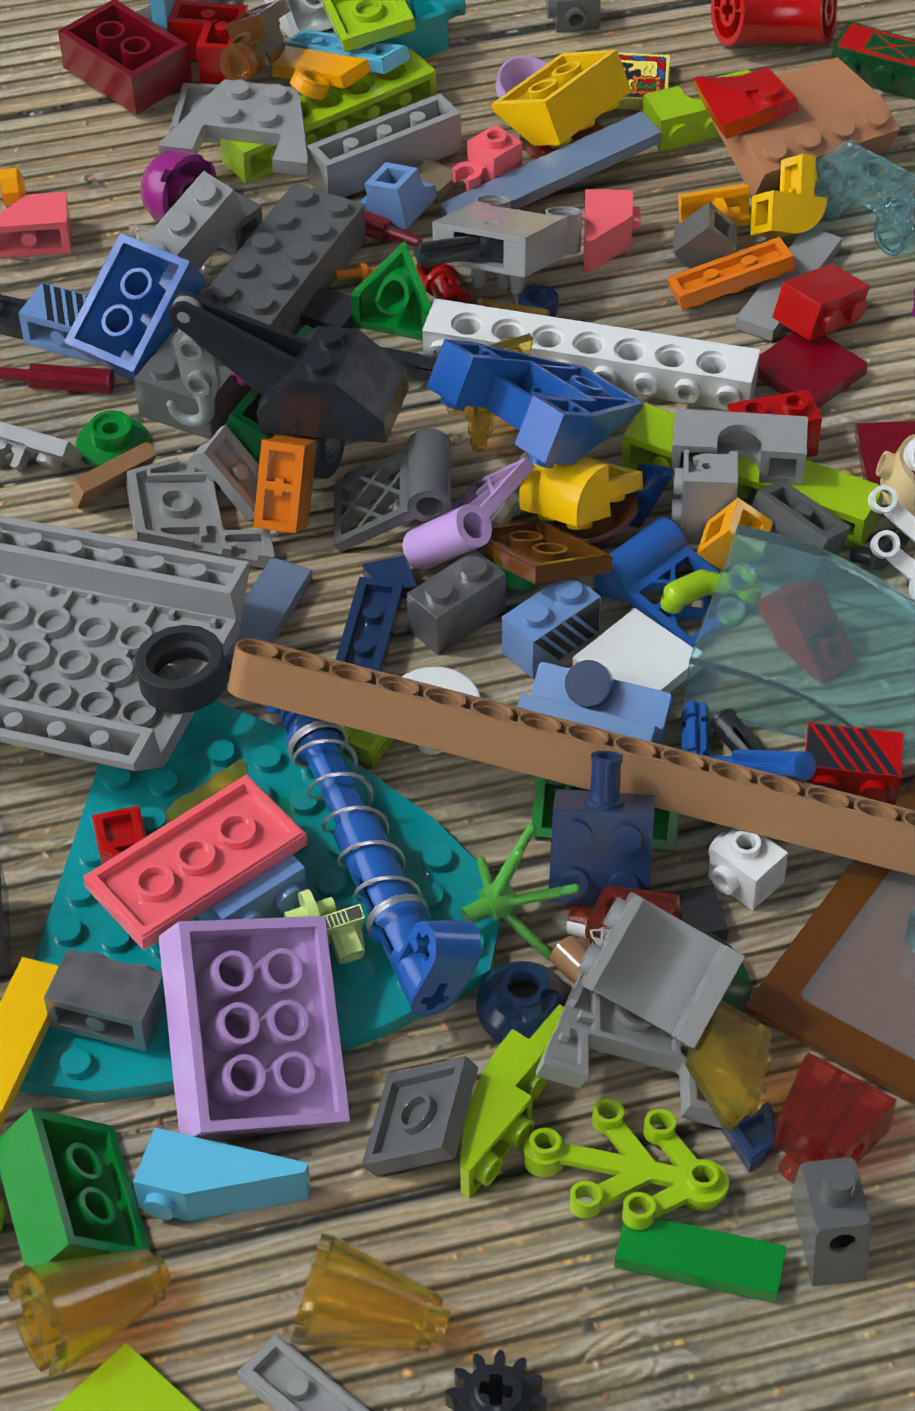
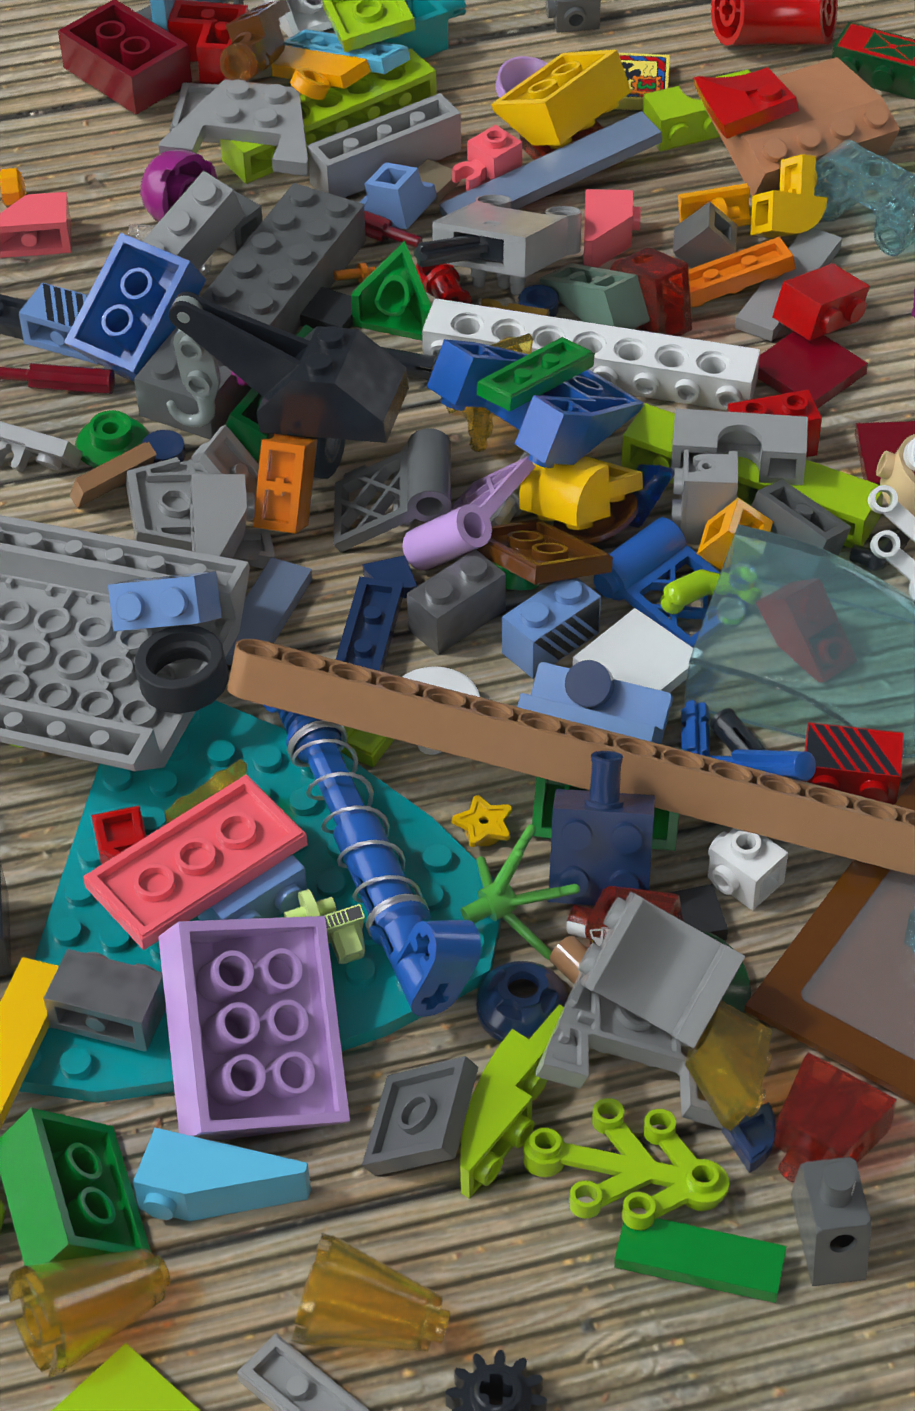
none -> medium blue brick [108,571,222,631]
none -> dark blue tile [142,430,186,463]
none -> light grey slope [189,474,255,559]
none -> yellow plate [451,795,512,847]
none -> green tile [476,337,595,412]
none -> sand green slope [539,263,650,330]
none -> clear red torso [610,248,692,337]

